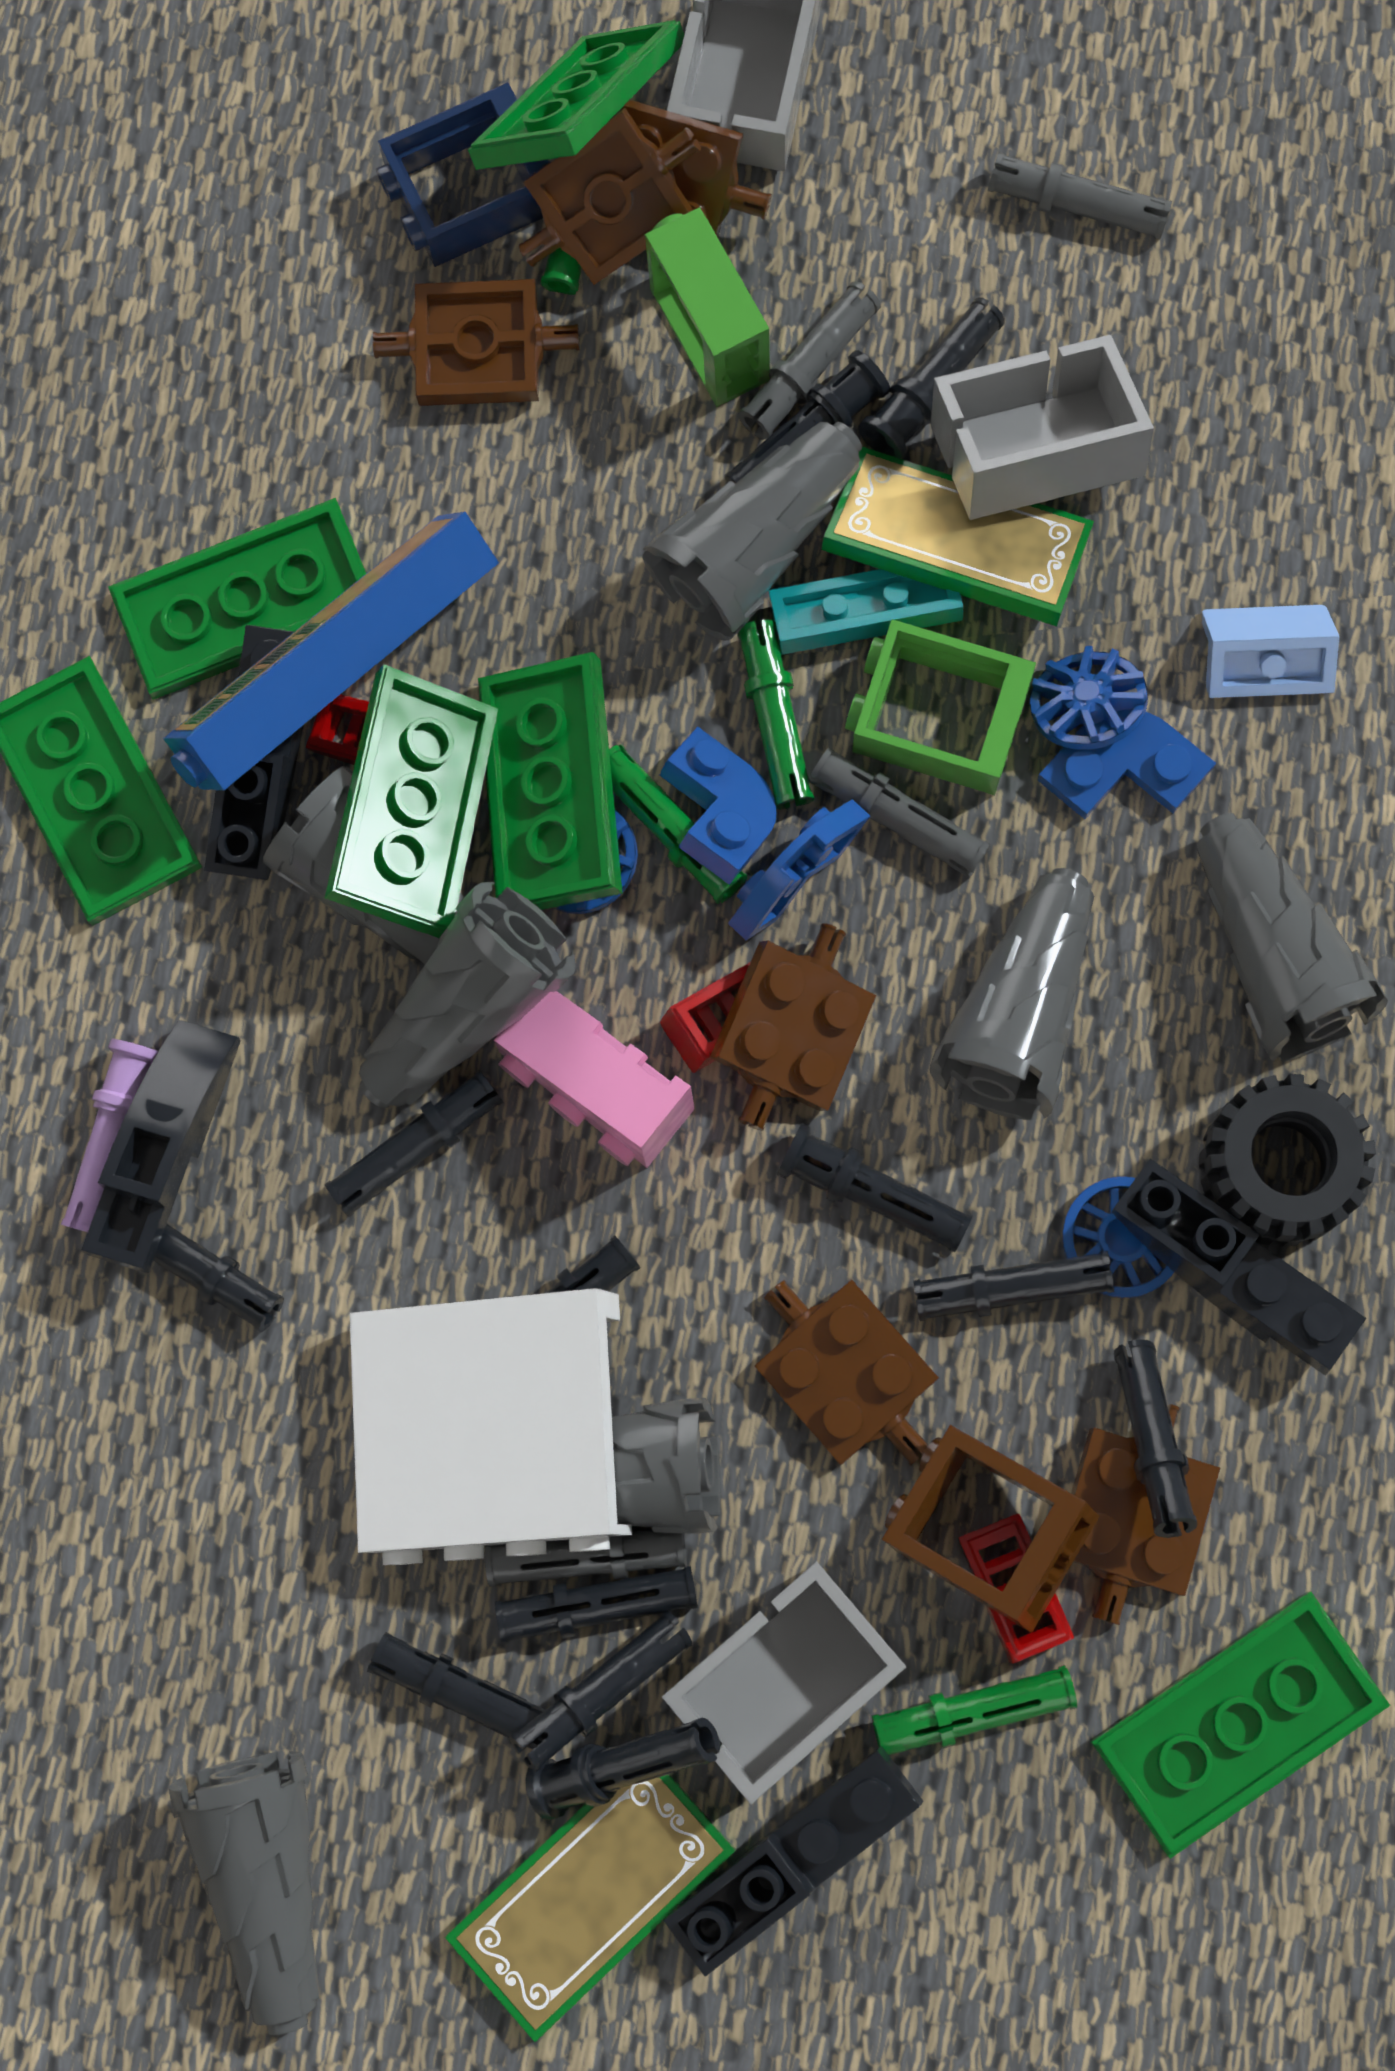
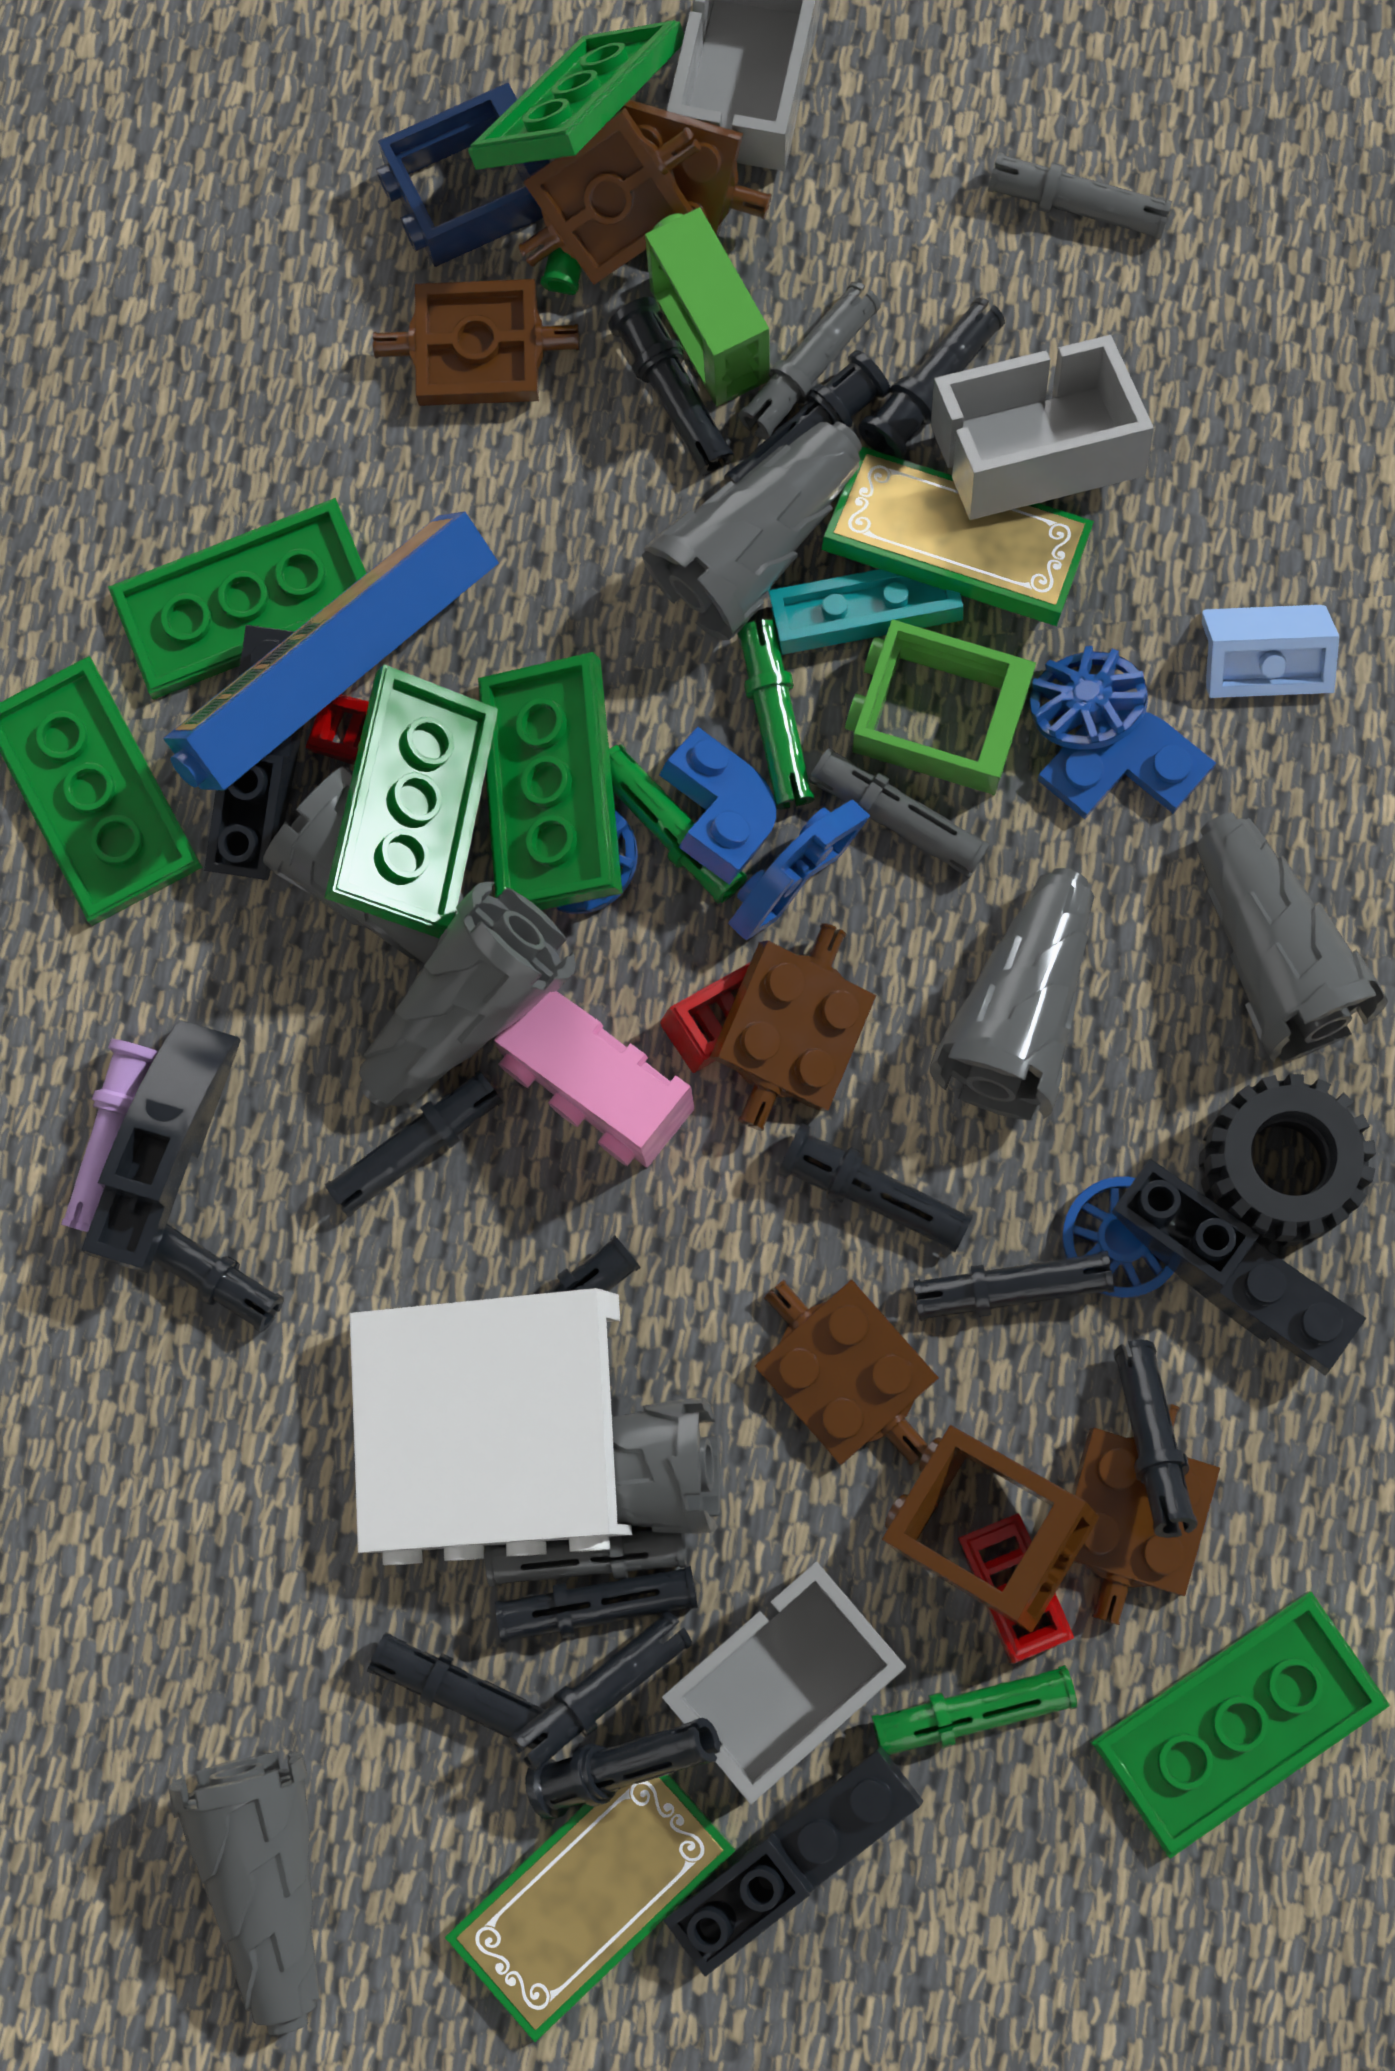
none -> black pin [608,297,734,476]

